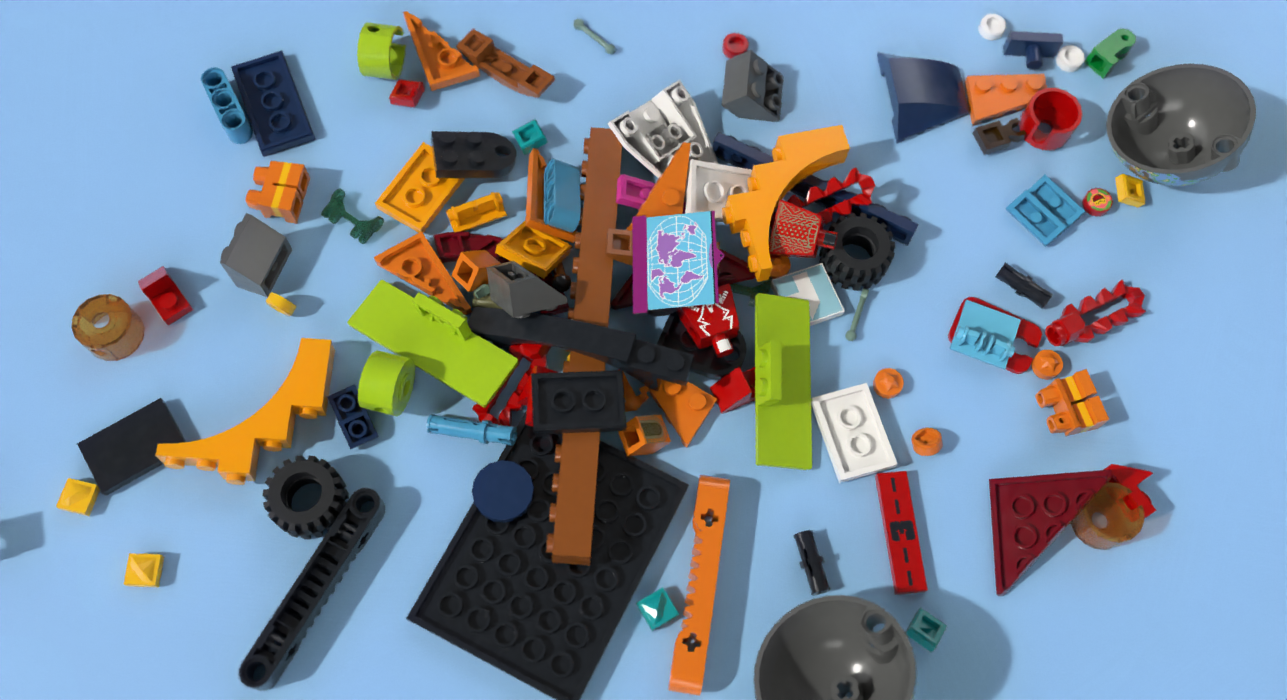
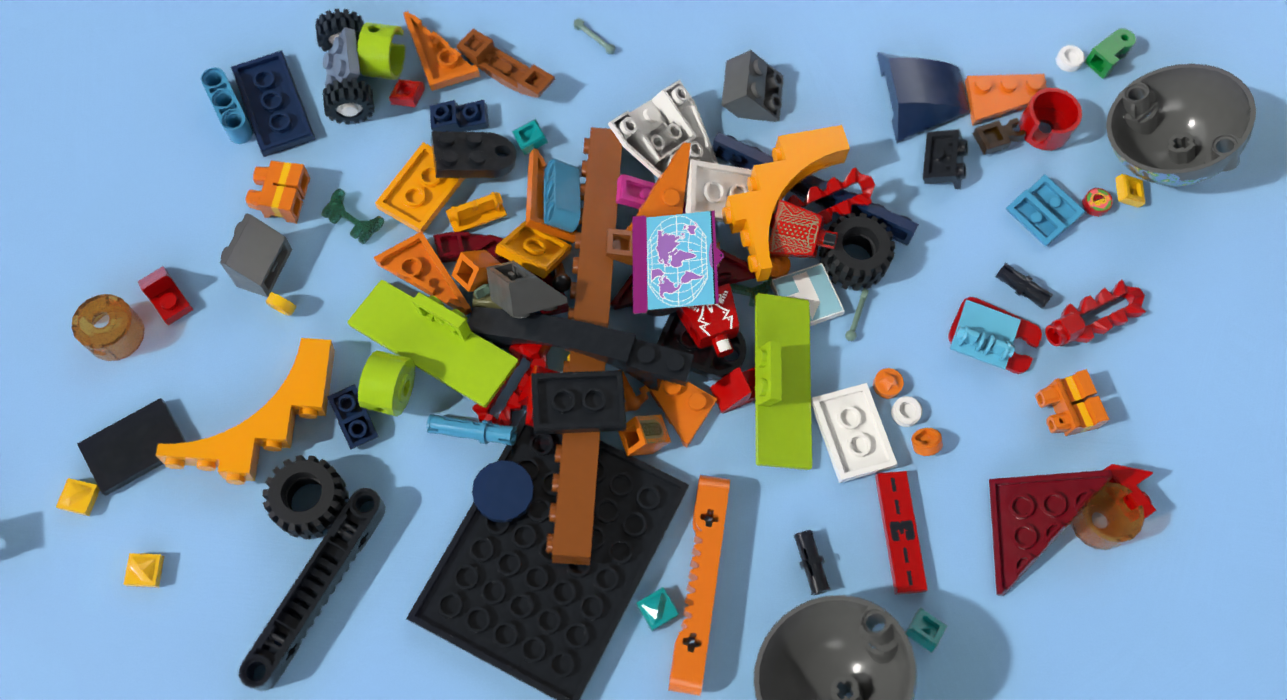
red tile [722,33,749,59] -> none
white tile [978,14,1006,40] -> none
dark blue tile [1003,31,1063,70] -> none
orange tile [1031,350,1063,380] -> none
none -> black plate [315,9,375,125]
none -> dark blue slope [430,100,489,132]
none -> white tile [891,396,922,427]
none -> black bracket [923,129,968,189]

